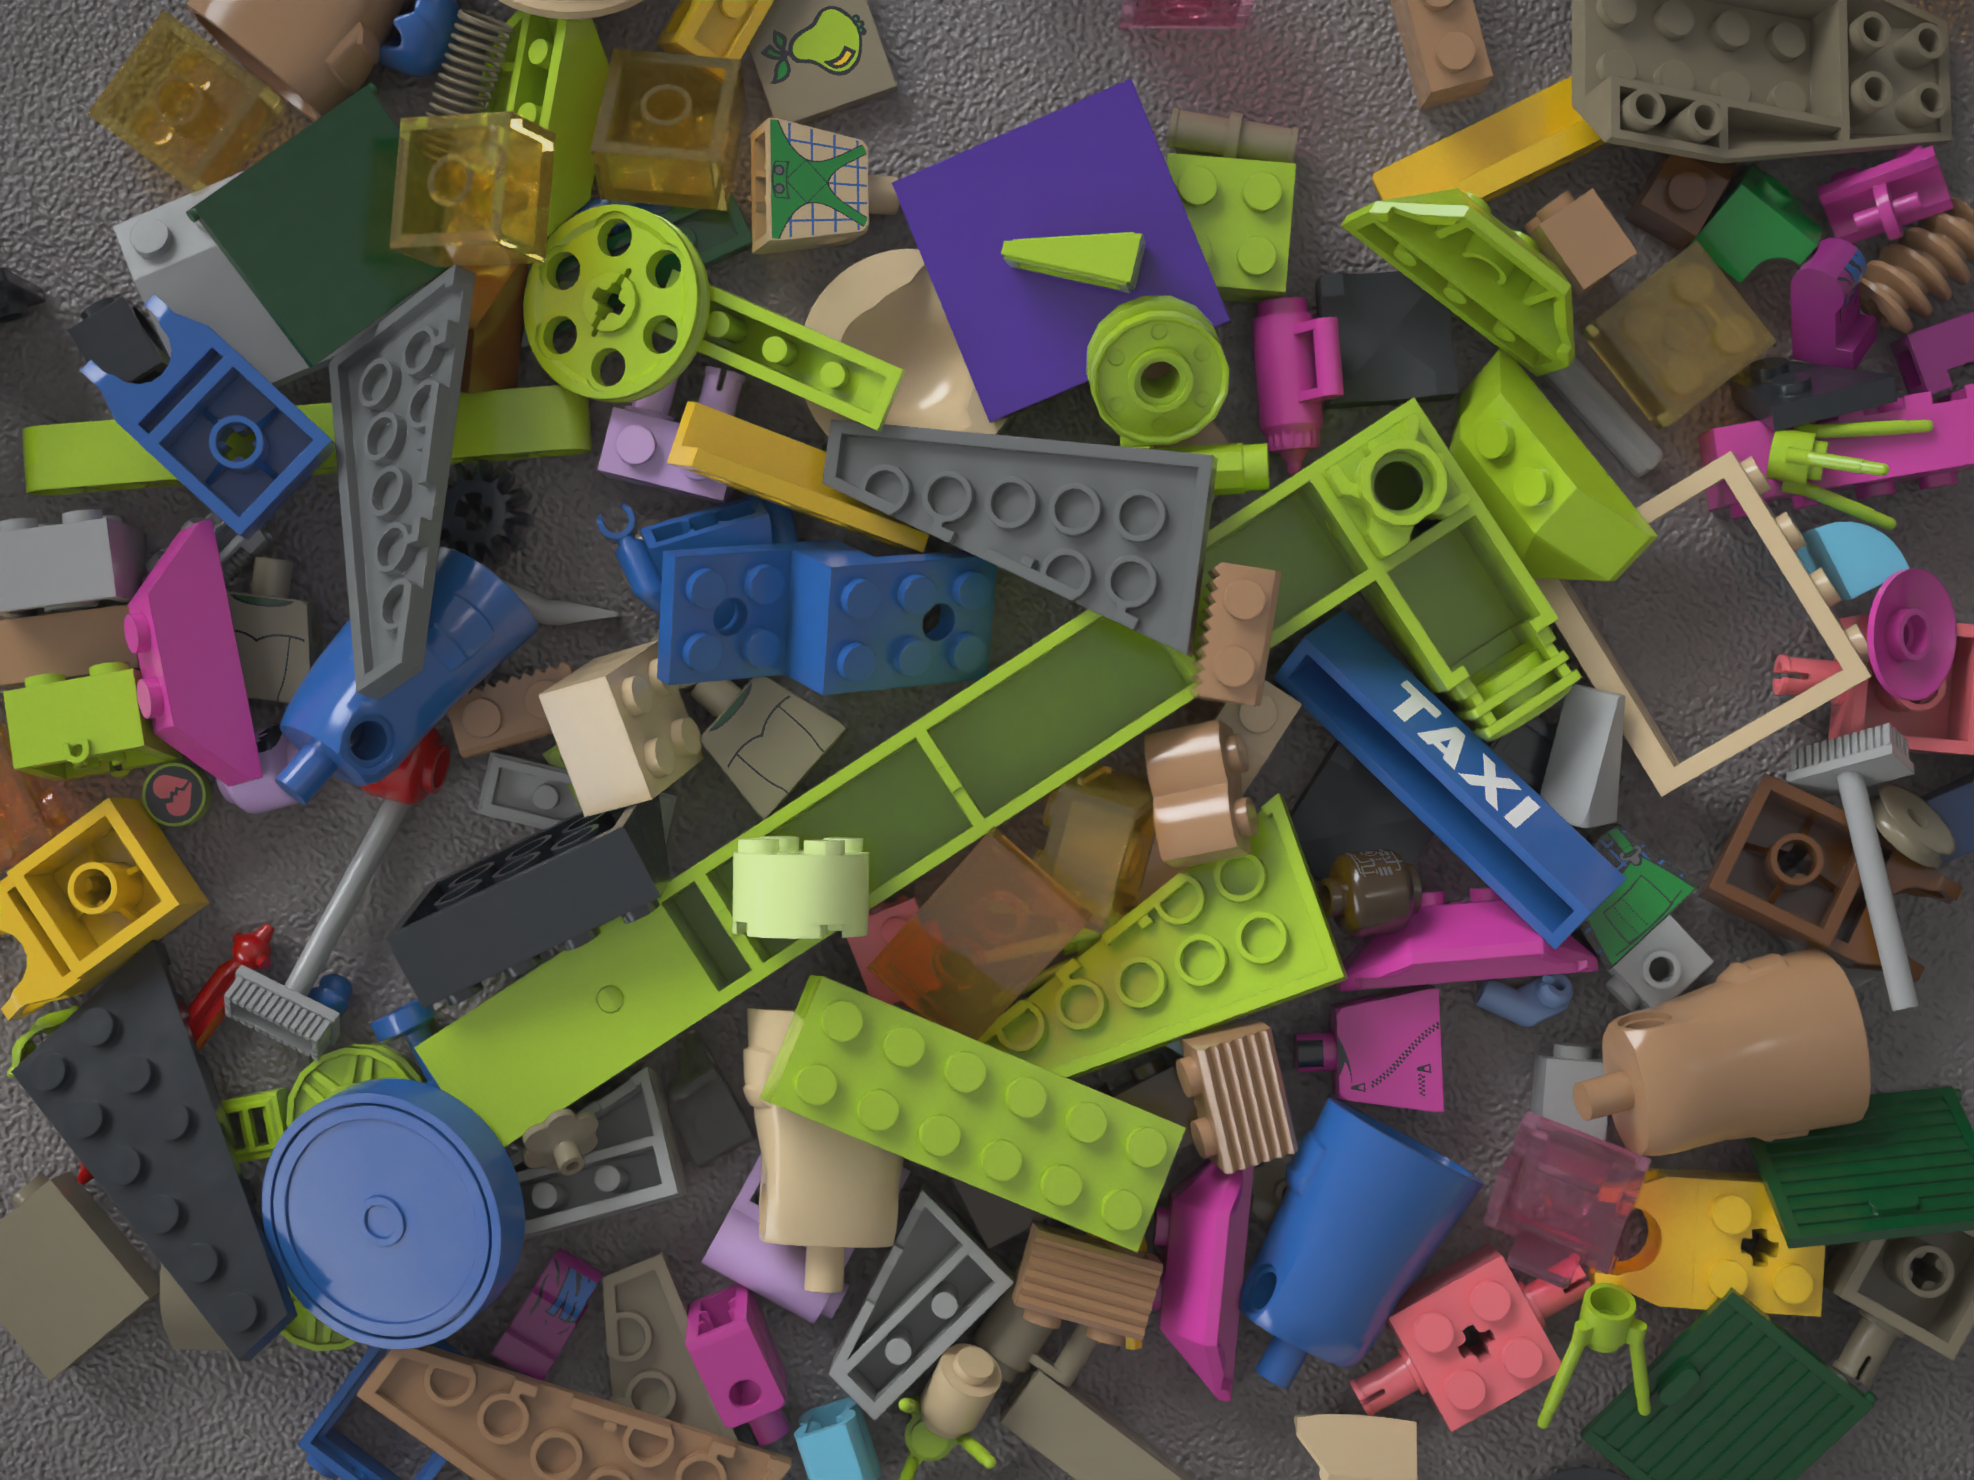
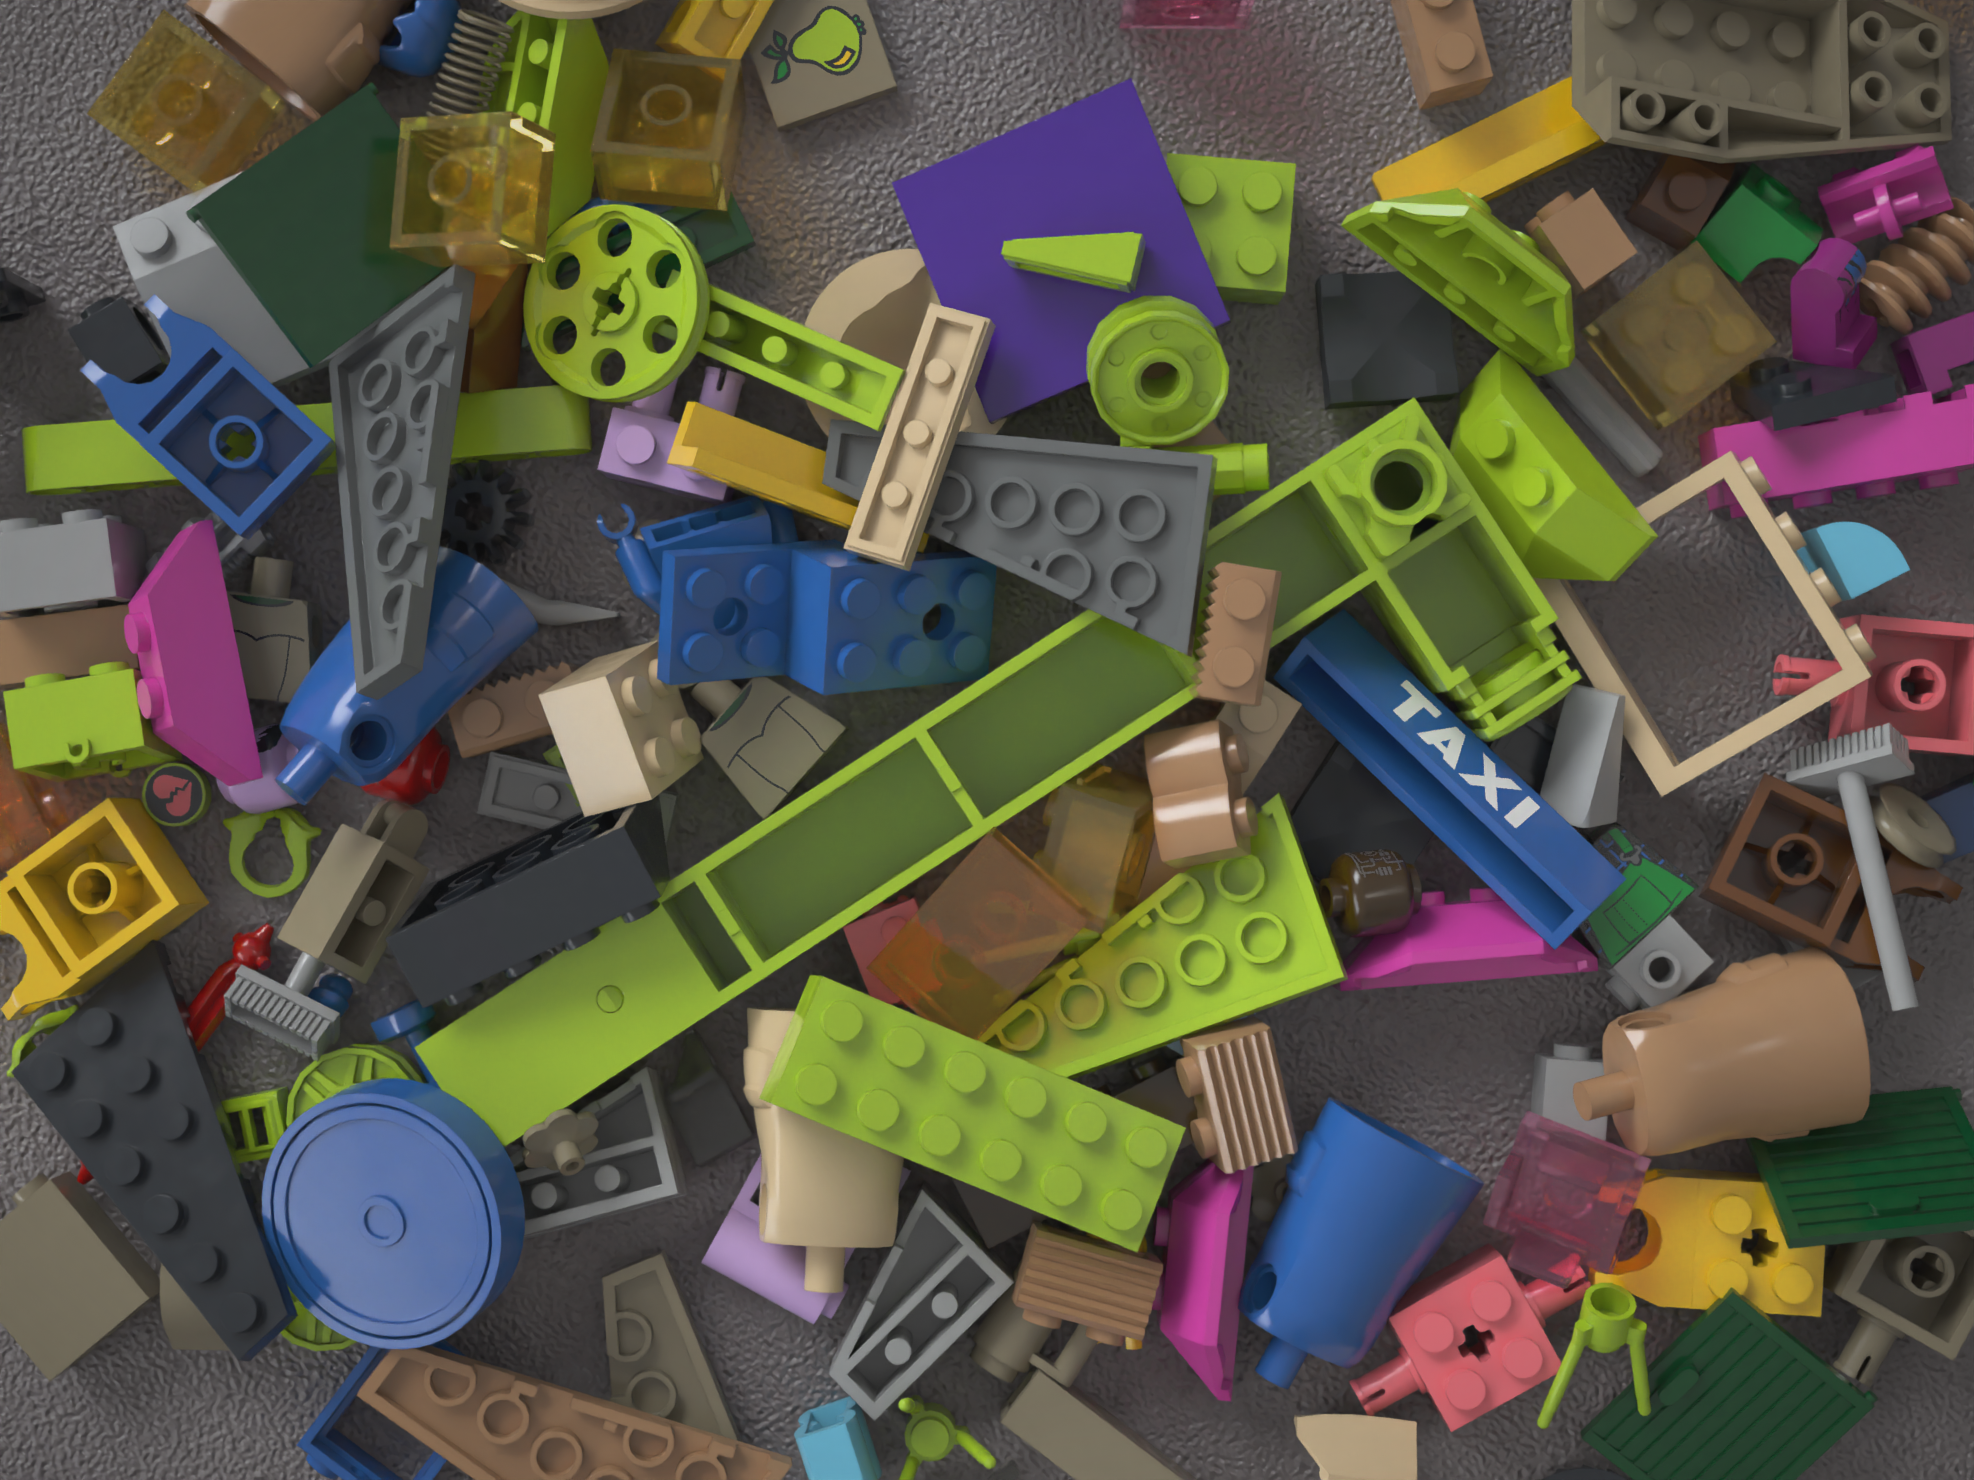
magenta leg [491,1247,604,1381] -> none
dark pink torso [685,1283,790,1446] -> none
yellowish green brick [732,836,869,939] -> none
tan torso [751,118,900,254] -> none
tan brick [920,1343,1002,1439] -> none
dark tan pin [1167,107,1299,163] -> none
dark pink piece [1251,297,1344,476] -> none
dark pink torso [1294,984,1444,1112] -> none
medium blue arm [1474,974,1574,1028] -> none
lime plant [1766,420,1934,530] -> none
dark pink dish [1867,568,1957,700] -> none
none -> lime piece [223,807,322,898]
none -> dark tan brick [277,799,430,984]
none -> tan tile [843,303,996,571]

